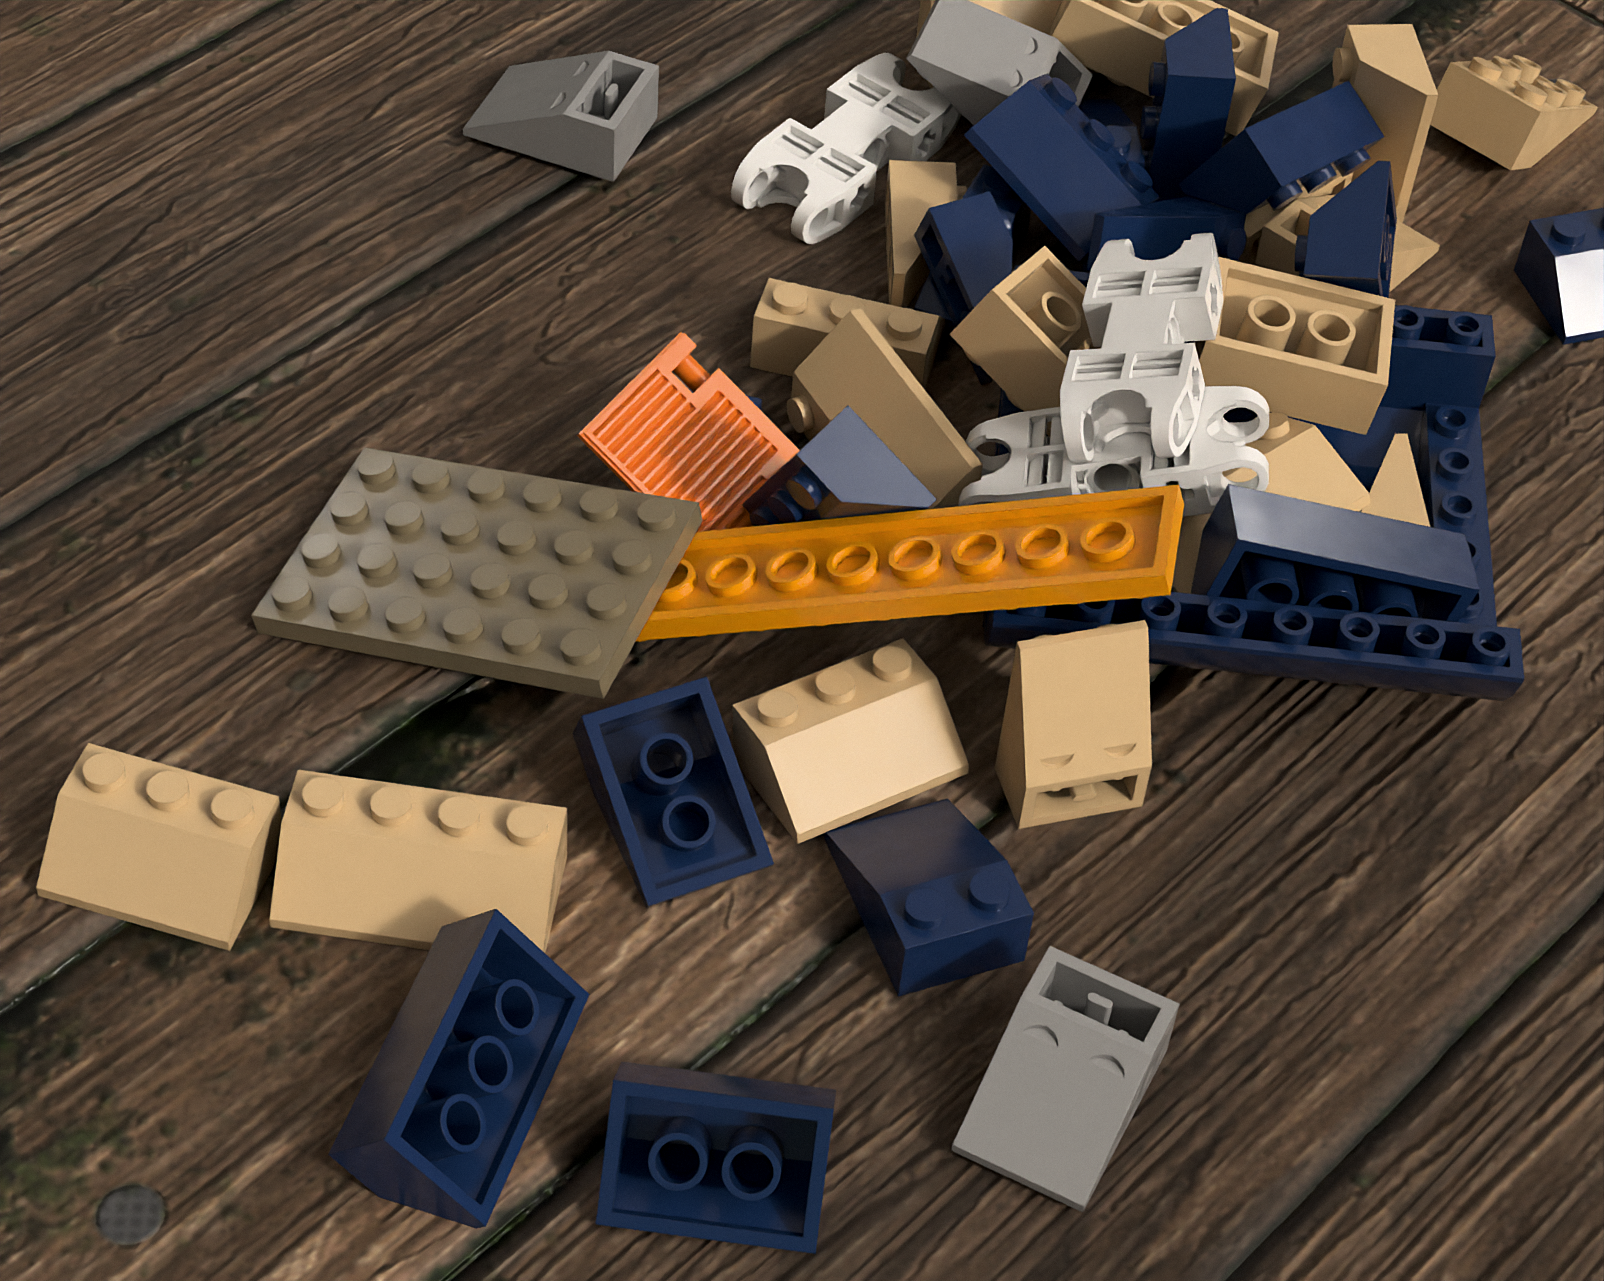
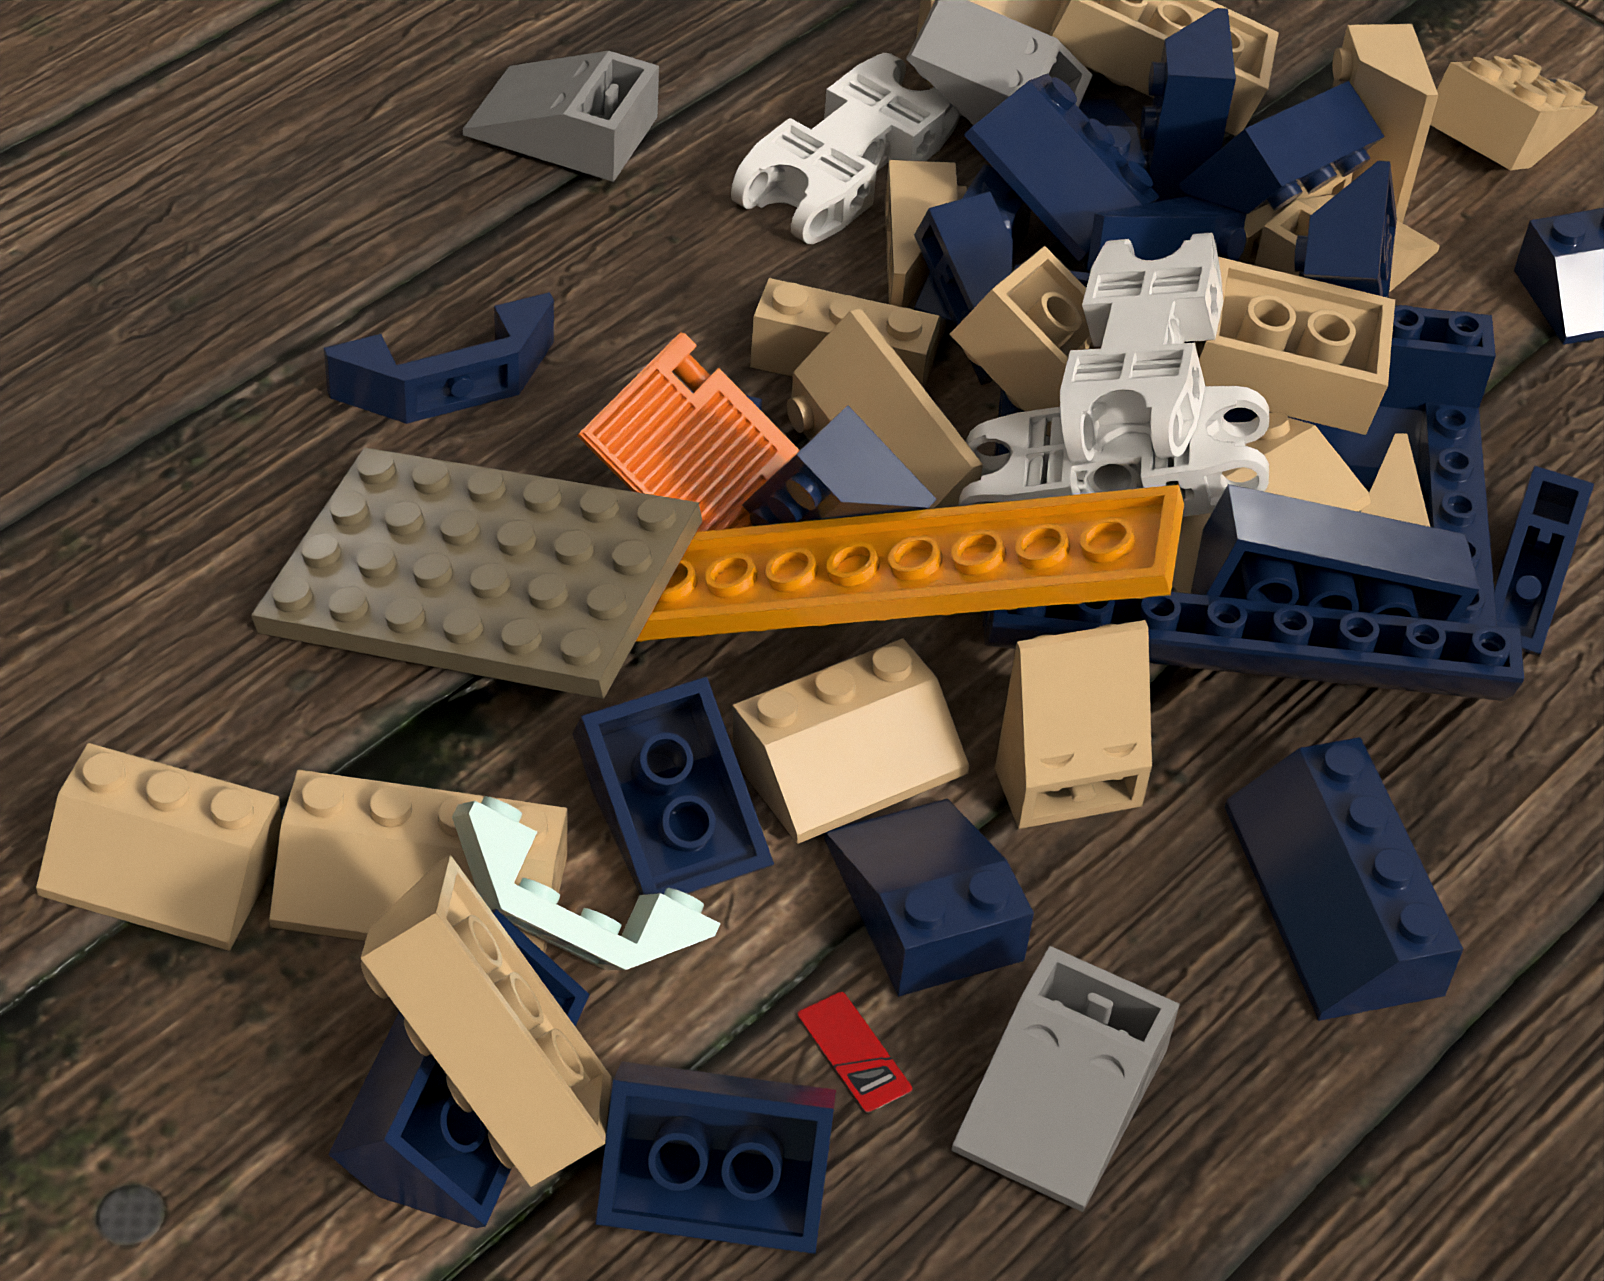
none -> dark blue slope [324,292,554,424]
none -> tan slope [361,855,612,1187]
none -> light aqua slope [452,796,720,970]
none -> red sticker [798,992,912,1112]
none -> dark blue slope [1224,737,1463,1021]
none -> dark blue slope [1494,465,1595,657]

